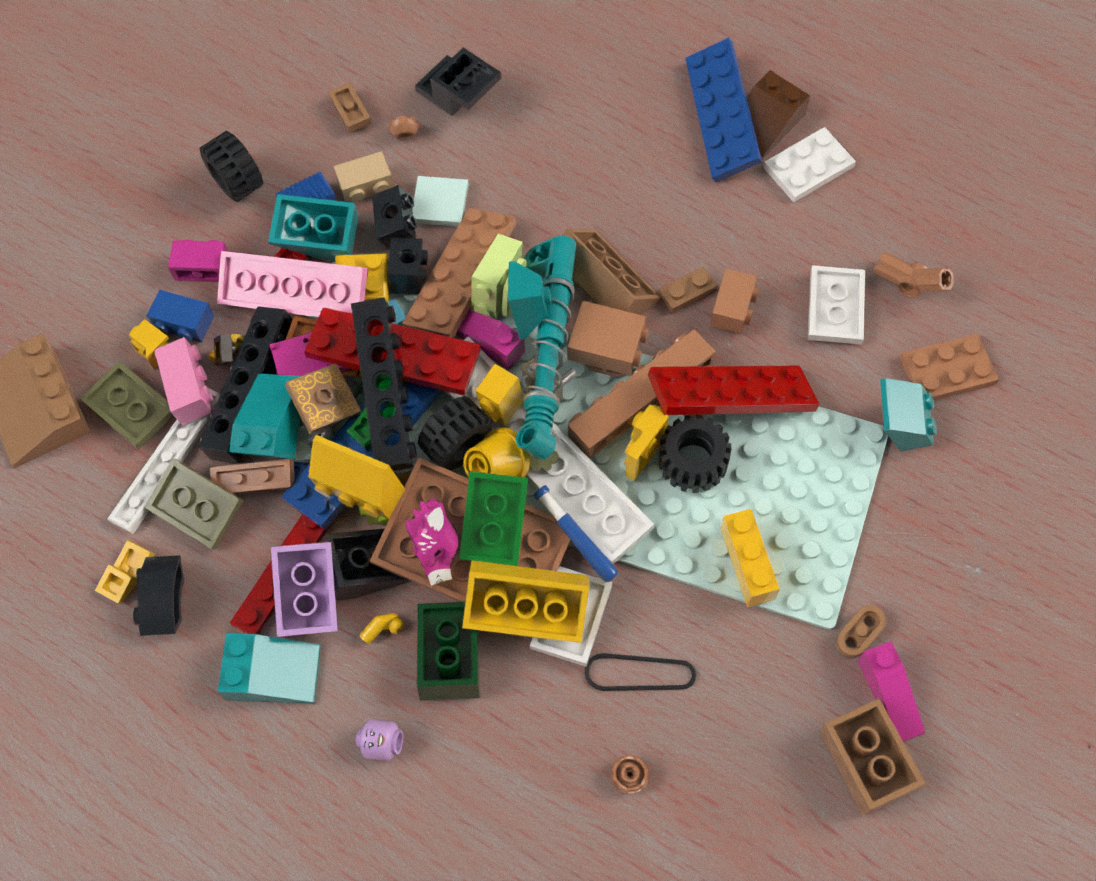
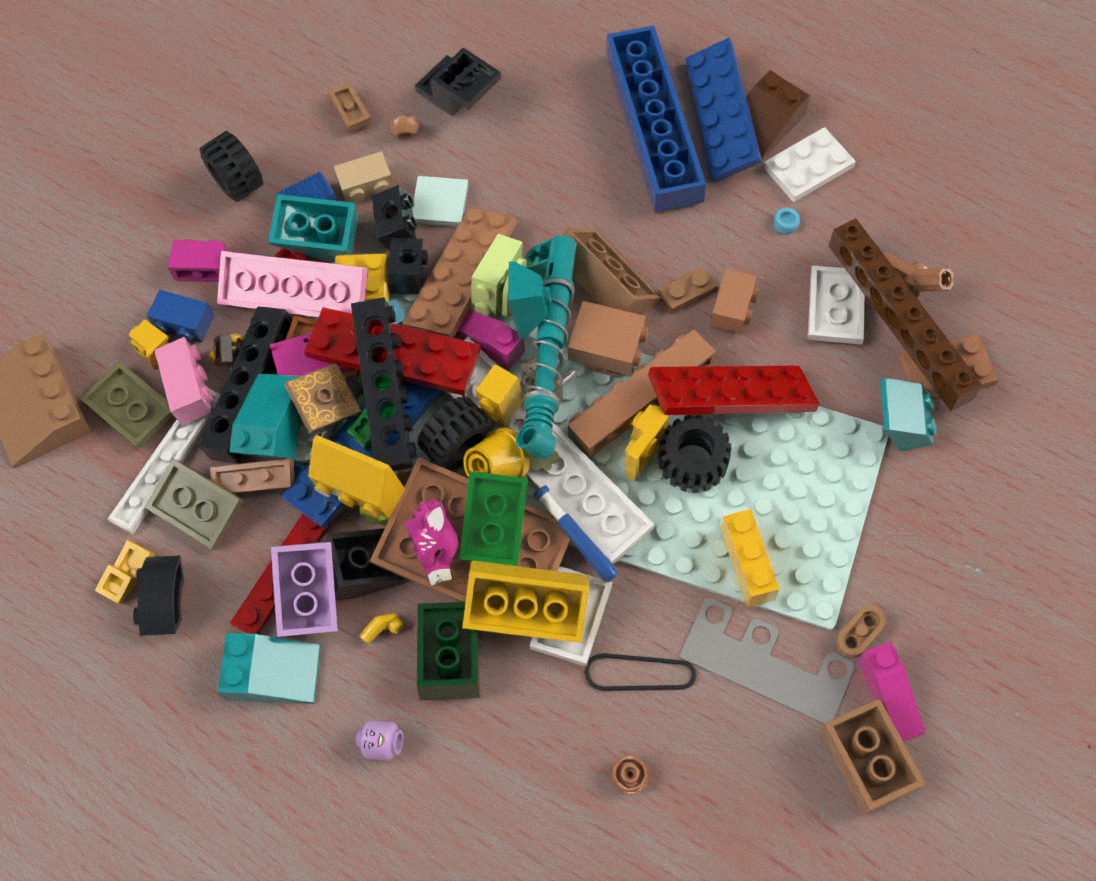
none -> blue brick [606,25,706,212]
none -> light grey piece [679,598,855,723]
none -> medium azure tile [773,208,800,234]
none -> reddish brown brick [829,218,982,411]

